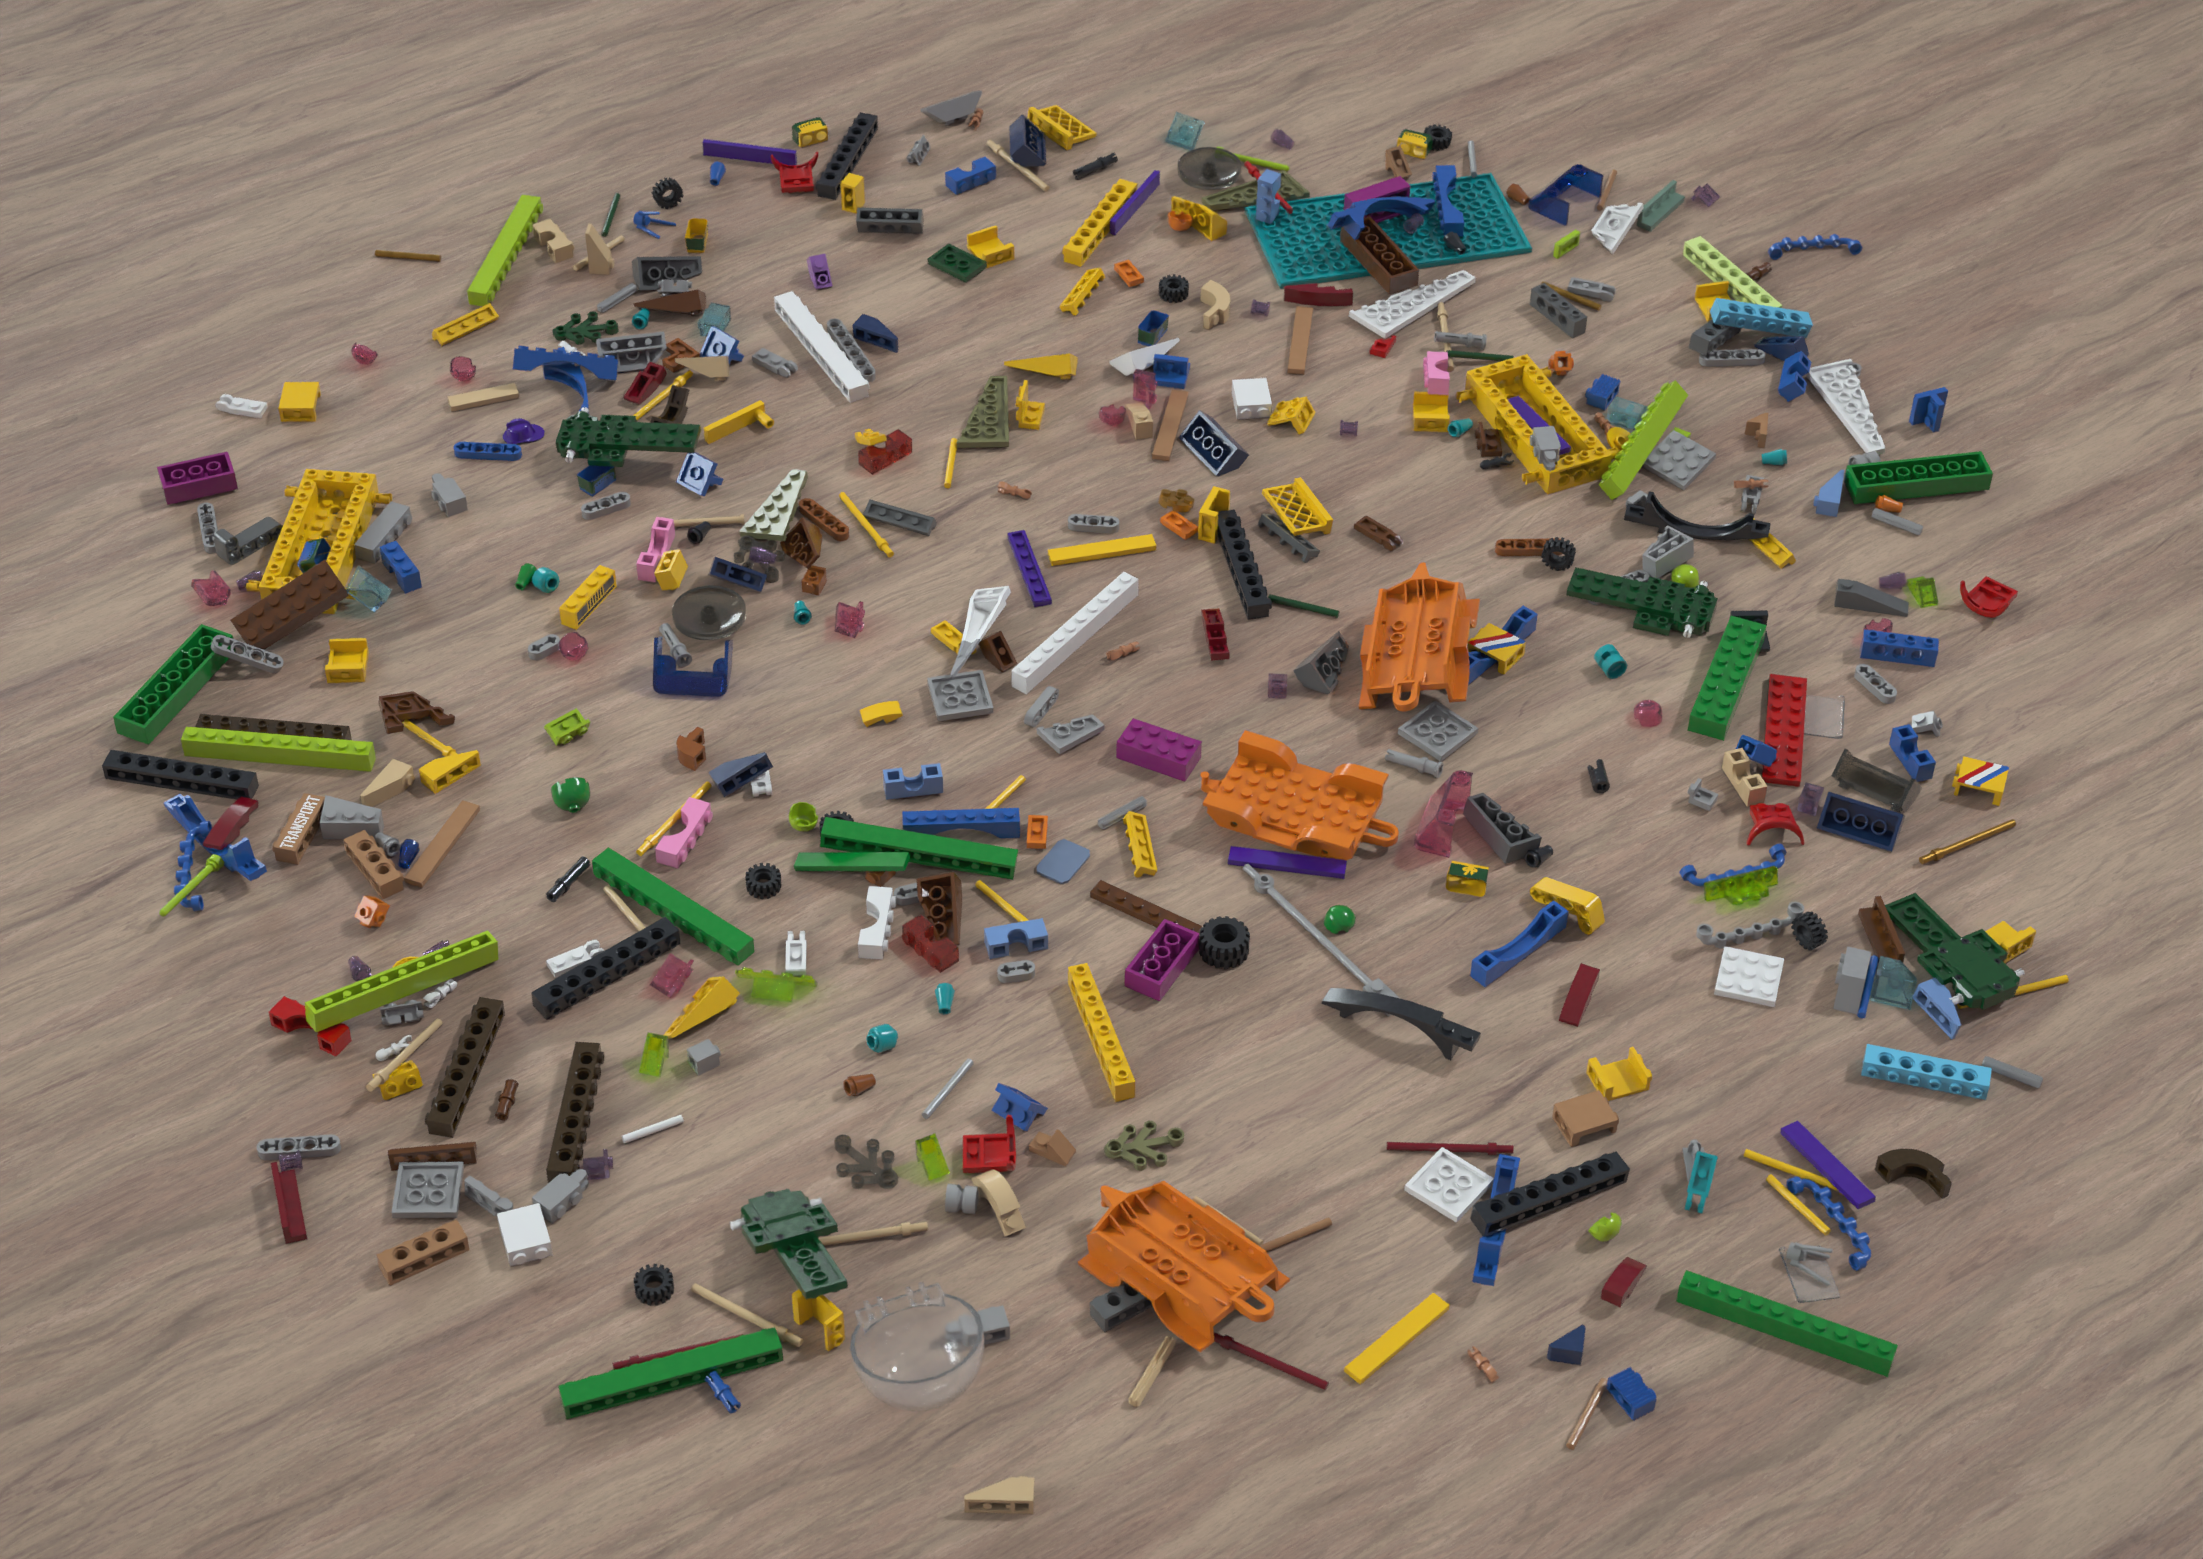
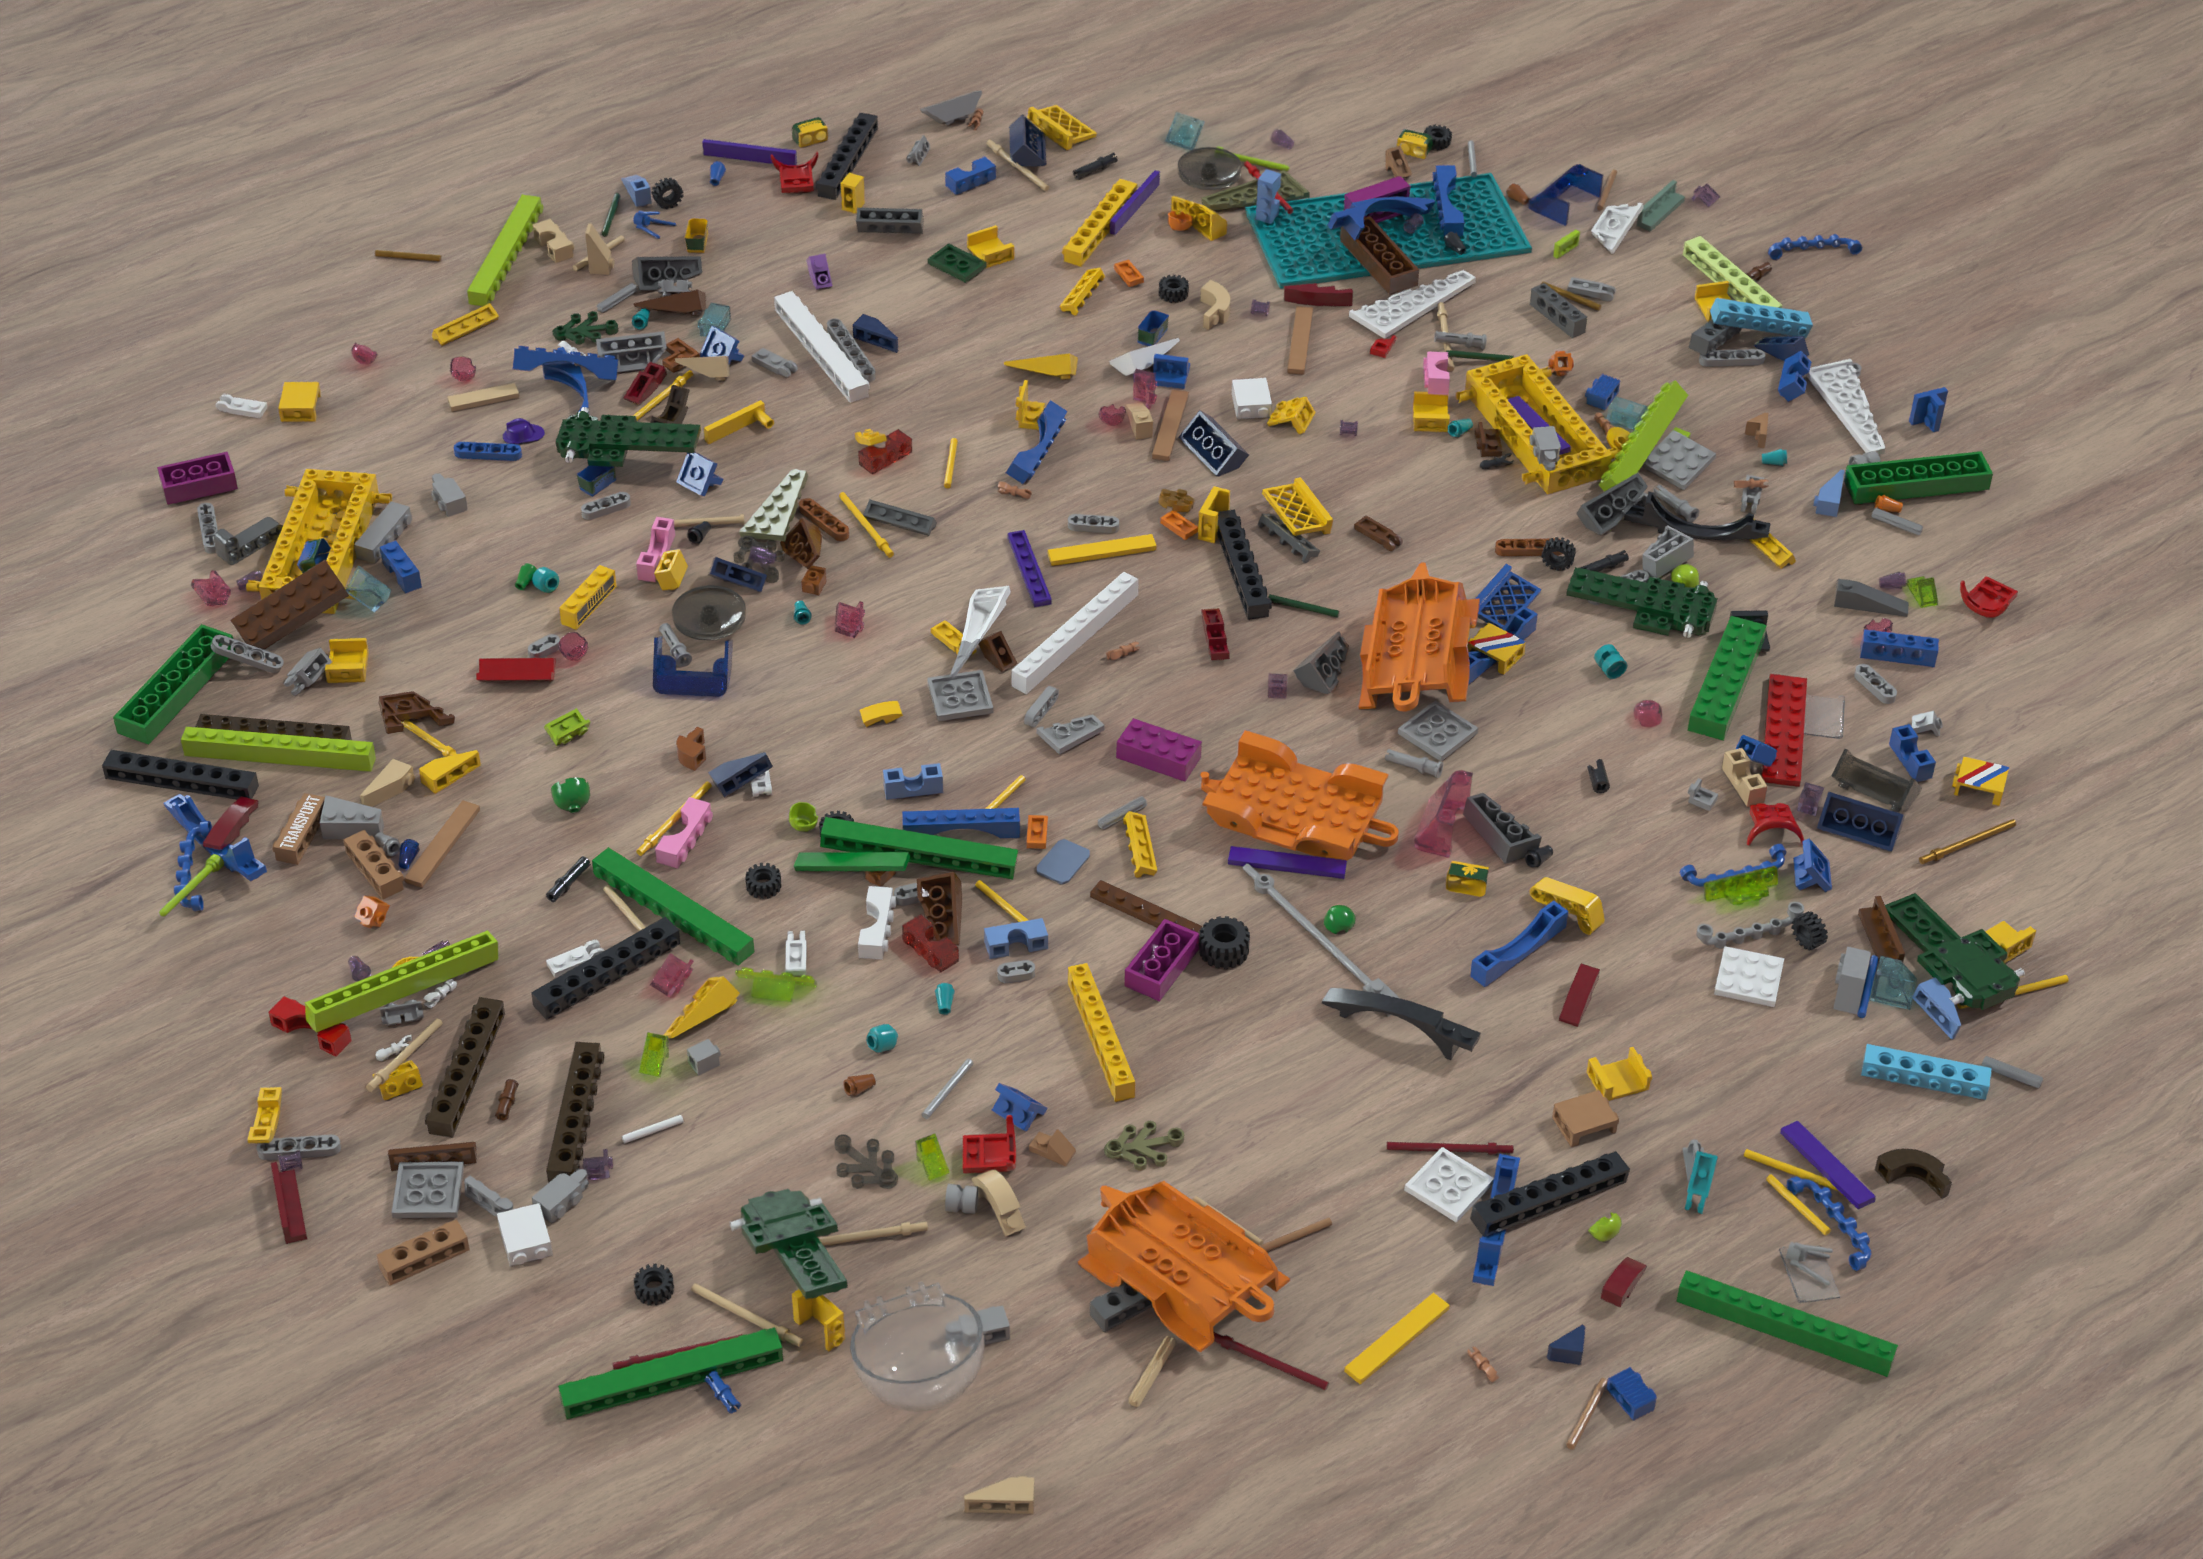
olive wing [957,376,1009,448] -> none
none -> yellow slope [247,1087,282,1143]
none -> light grey hinge [283,648,332,696]
none -> red slope [476,658,556,681]
none -> medium blue slope [621,175,652,207]
none -> blue arch [1006,400,1068,484]
none -> blue fence [1475,564,1542,629]
none -> dark grey wedge [1576,473,1648,535]
none -> black pin [1579,550,1629,572]
none -> light grey pin [1653,485,1699,522]
none -> blue bracket [1793,838,1832,892]

